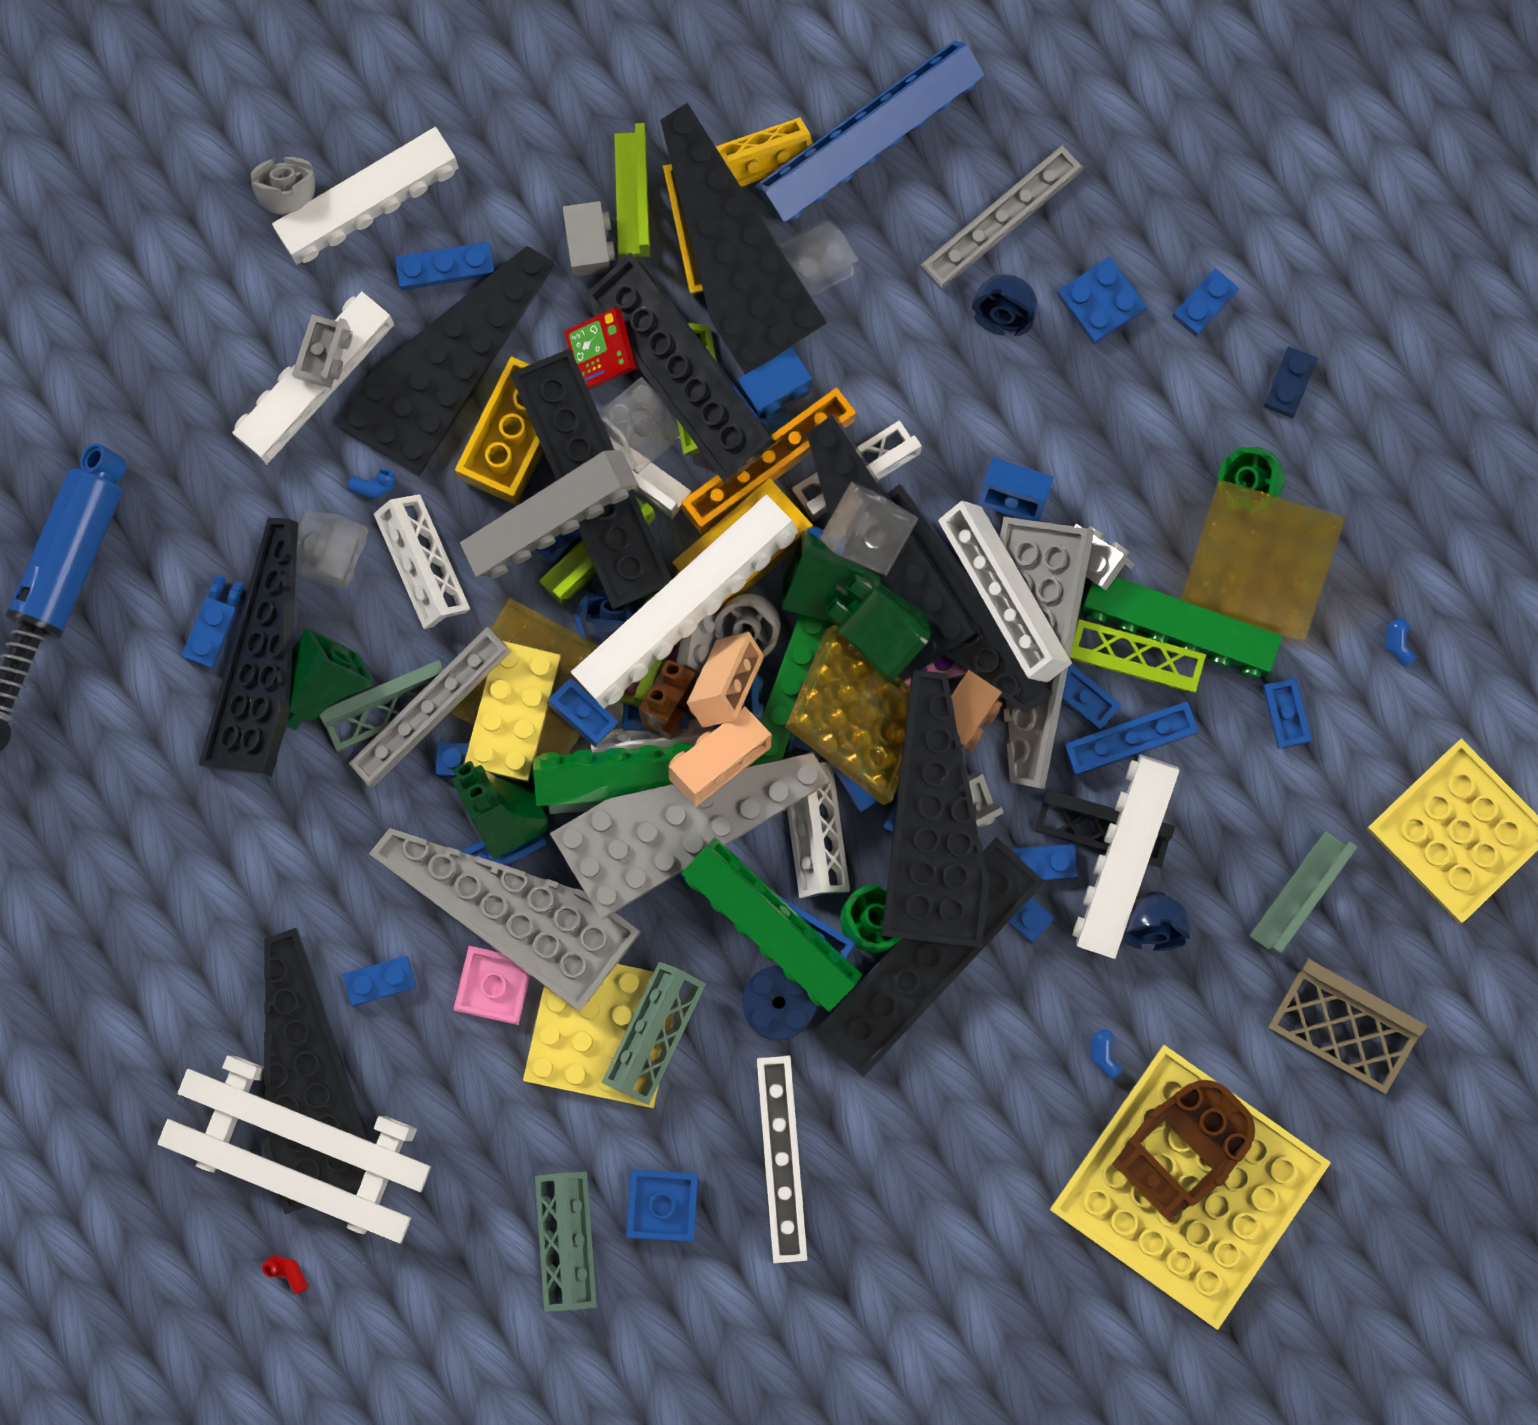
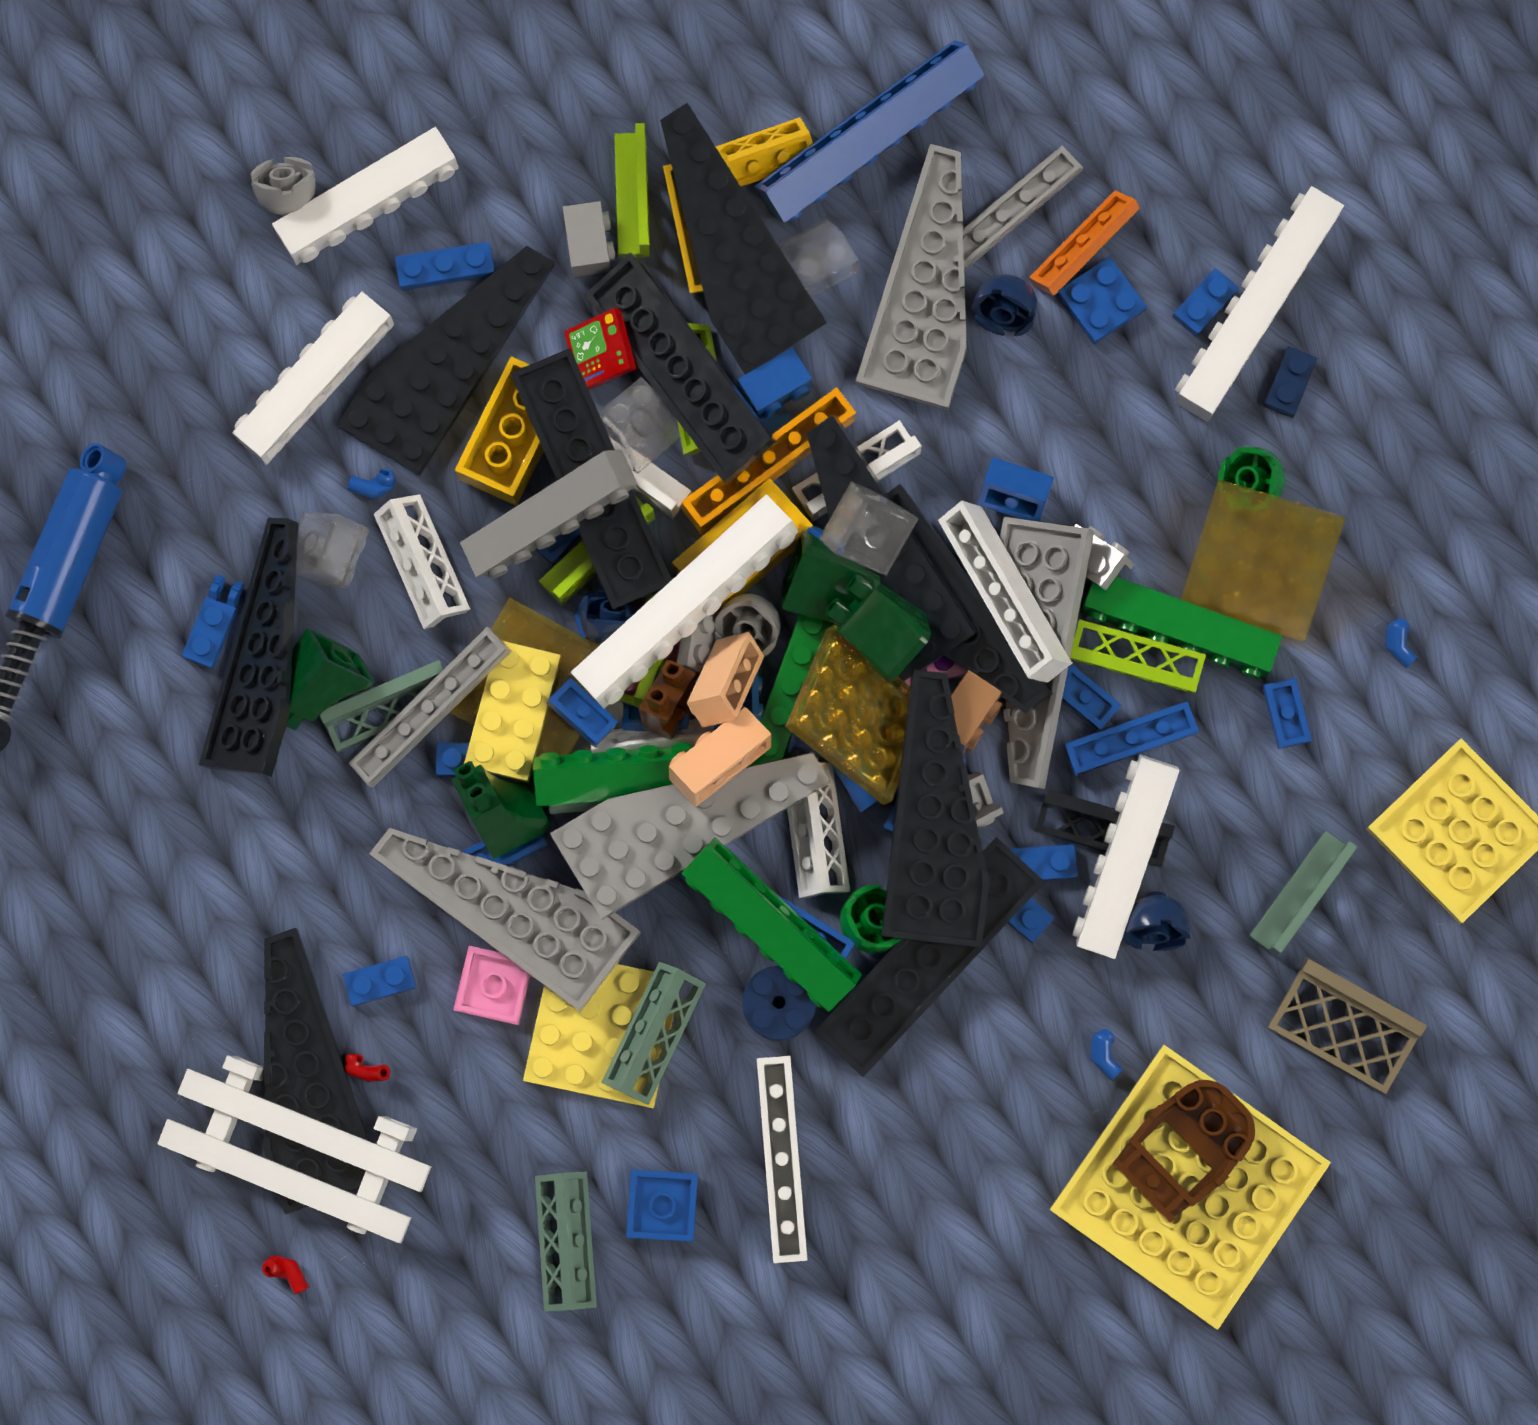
light grey bracket [292,315,353,388] -> none
none -> red arm [344,1054,391,1083]
none -> light grey wing [856,144,967,410]
none -> orange plate [1029,190,1140,296]
none -> white brick [1175,186,1344,422]

